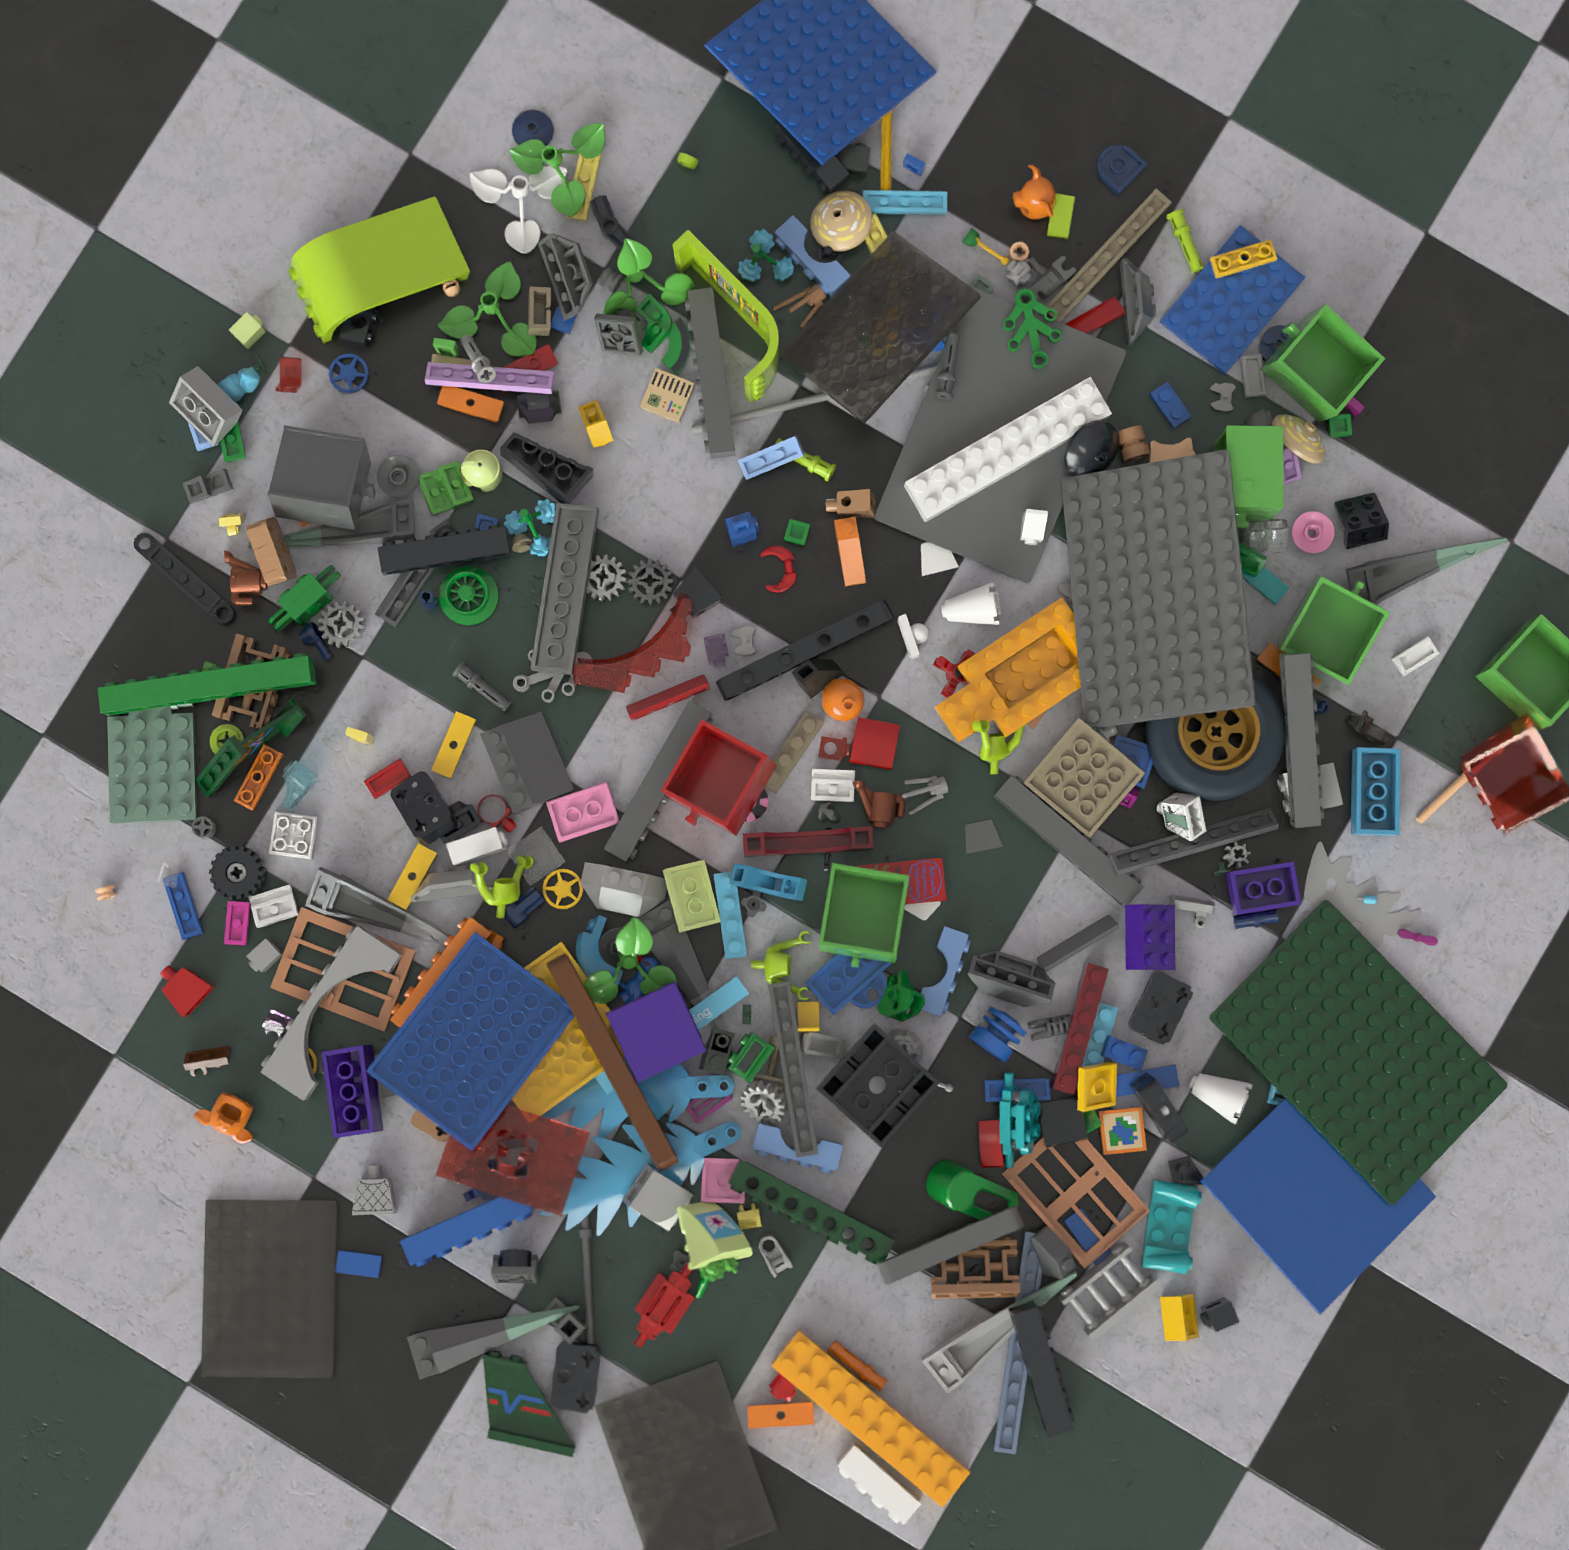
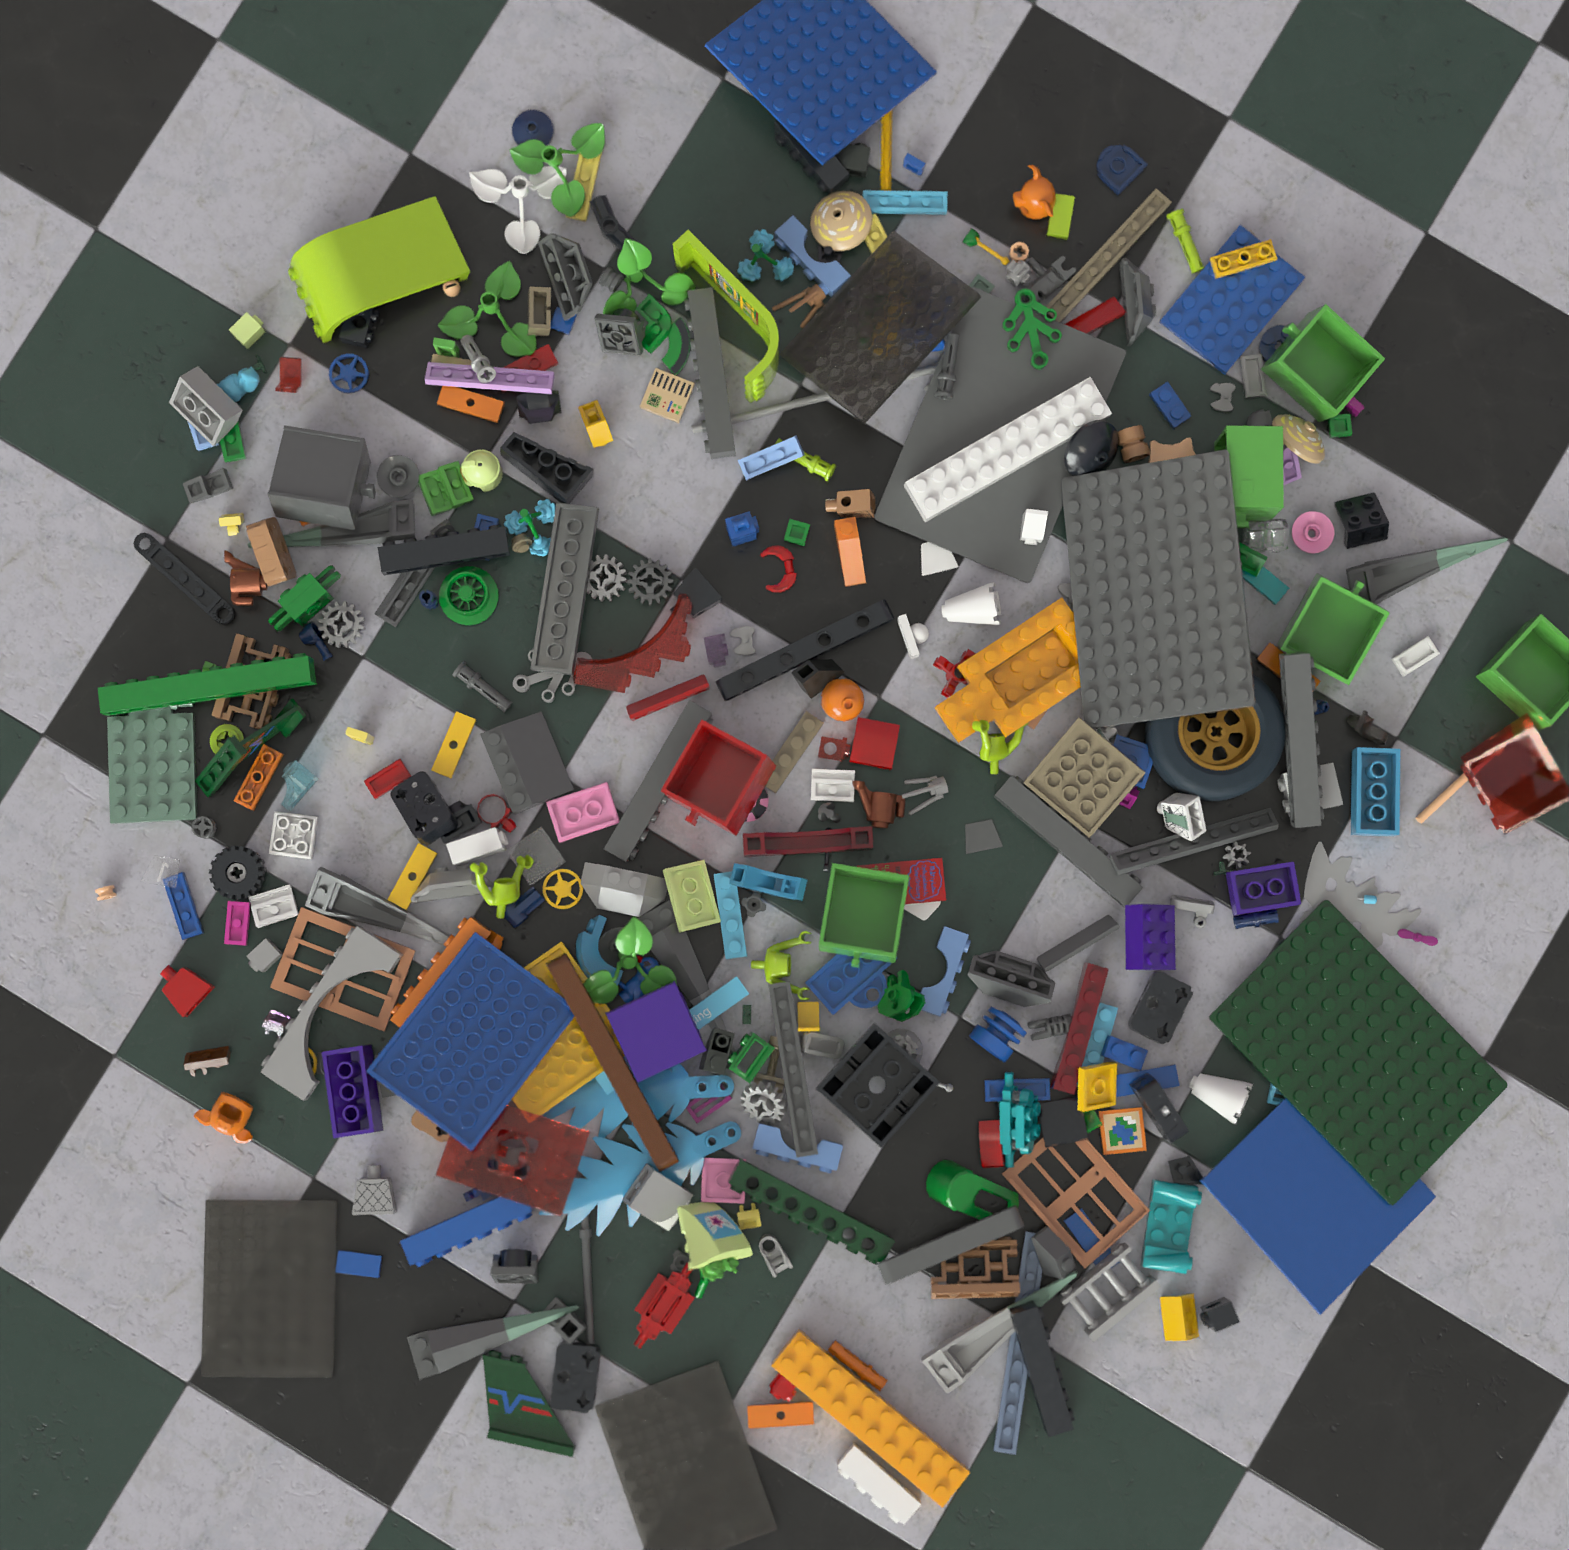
lime tile [677,153,699,169] -> none

